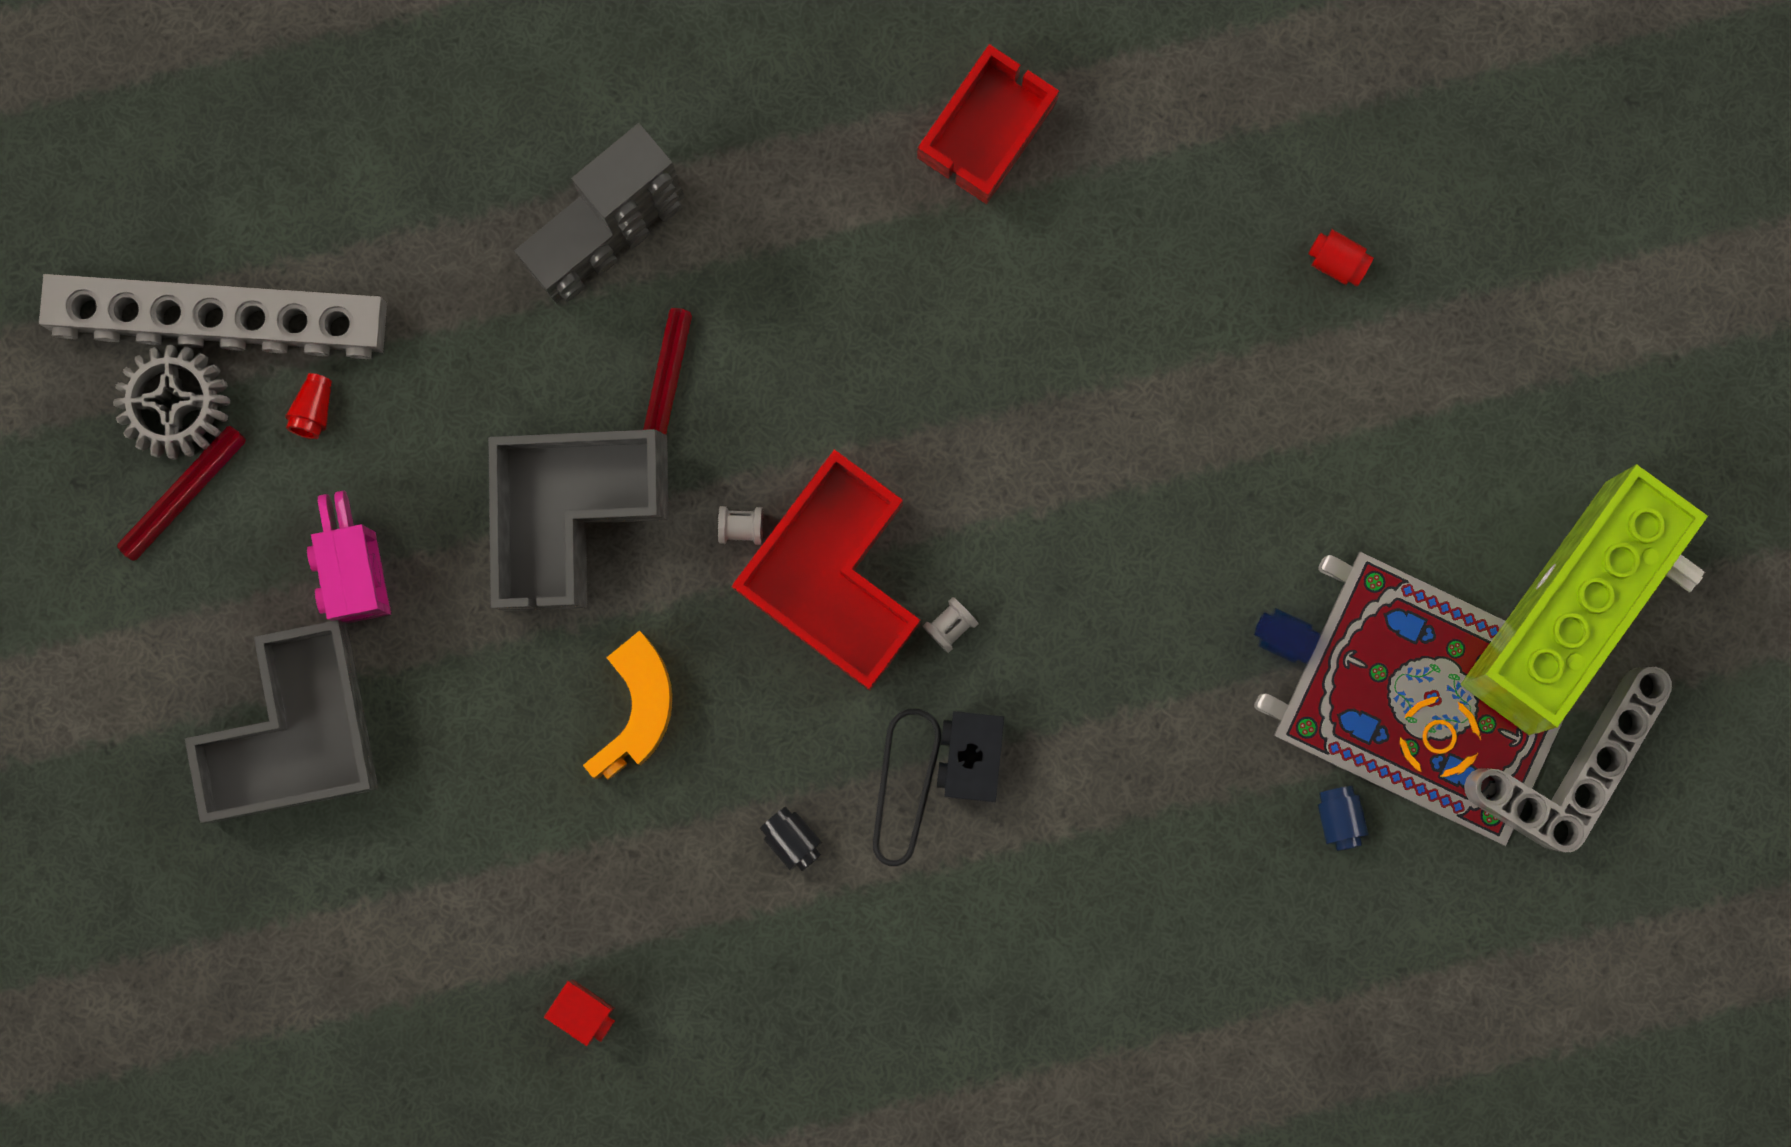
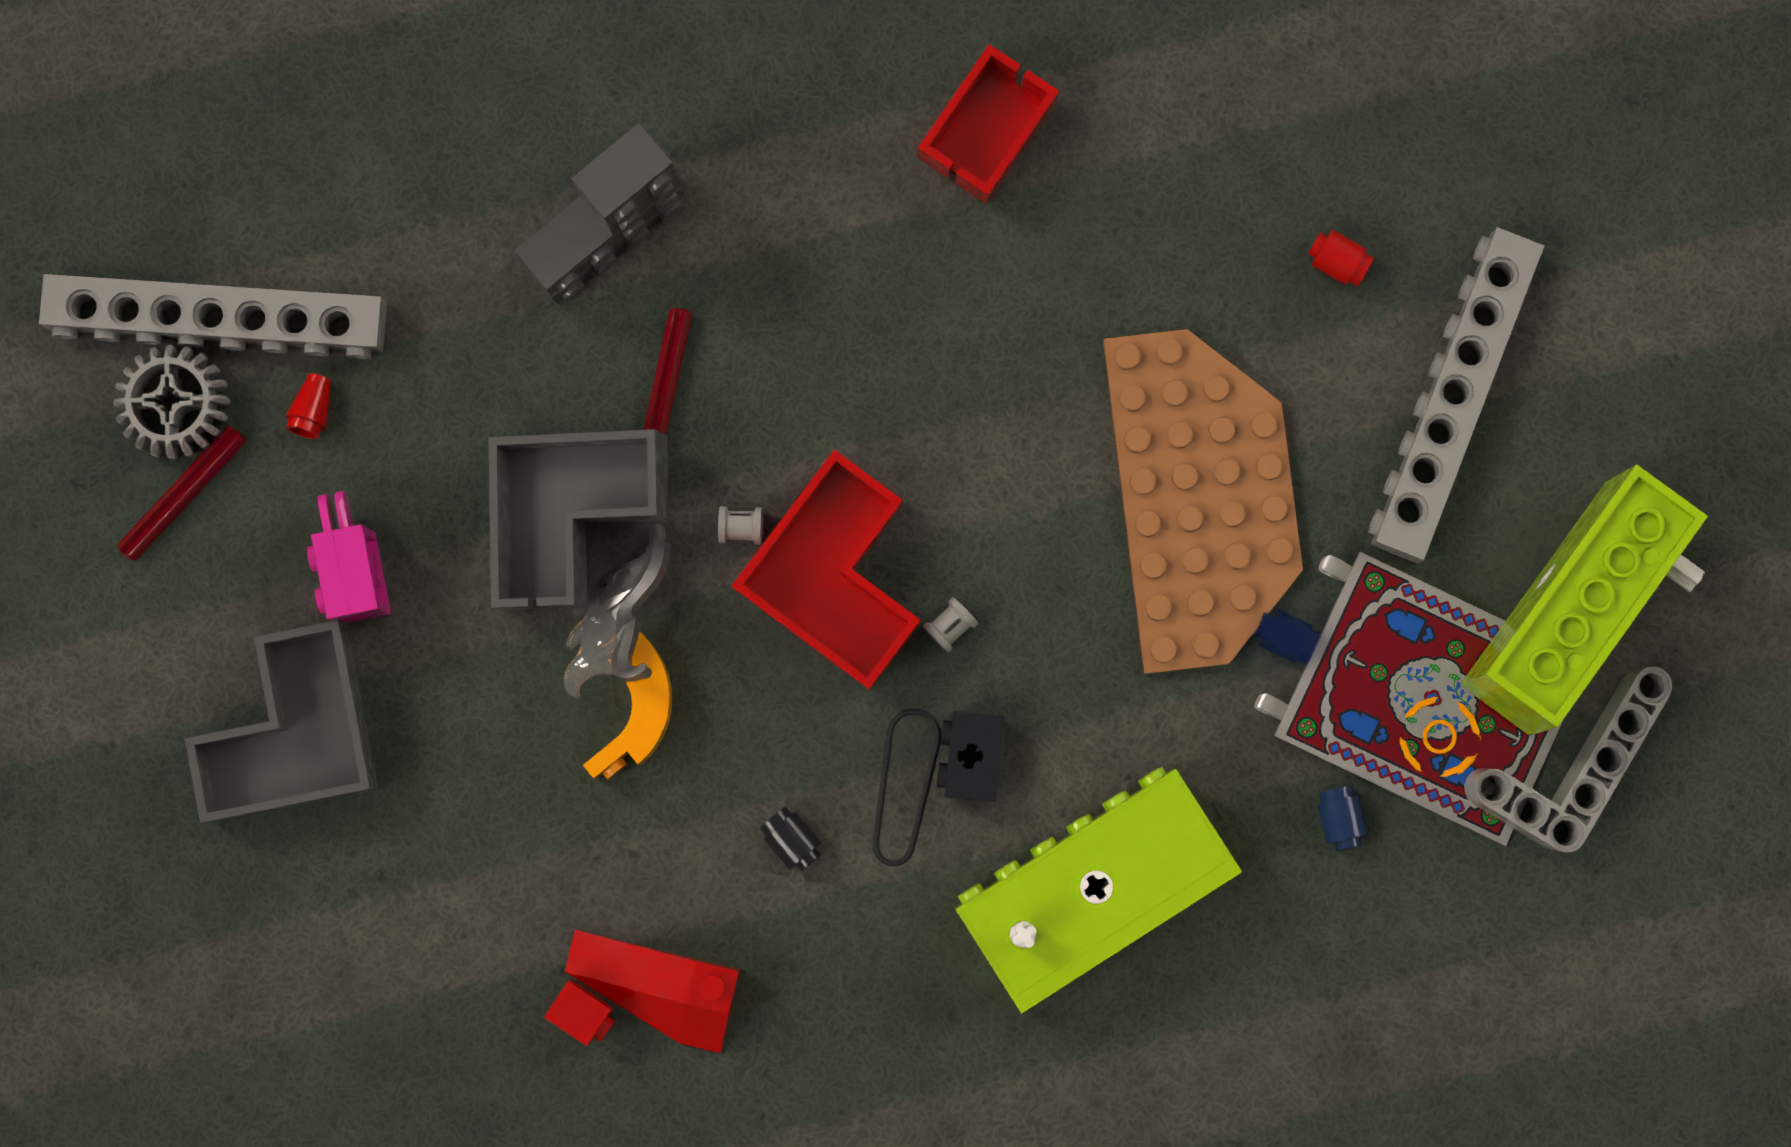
none -> piece [563,524,671,699]
none -> red wedge [565,930,741,1053]
none -> lime piece [955,767,1242,1014]
none -> medium nougat plate [1103,329,1303,674]
none -> light grey brick [1368,227,1545,563]

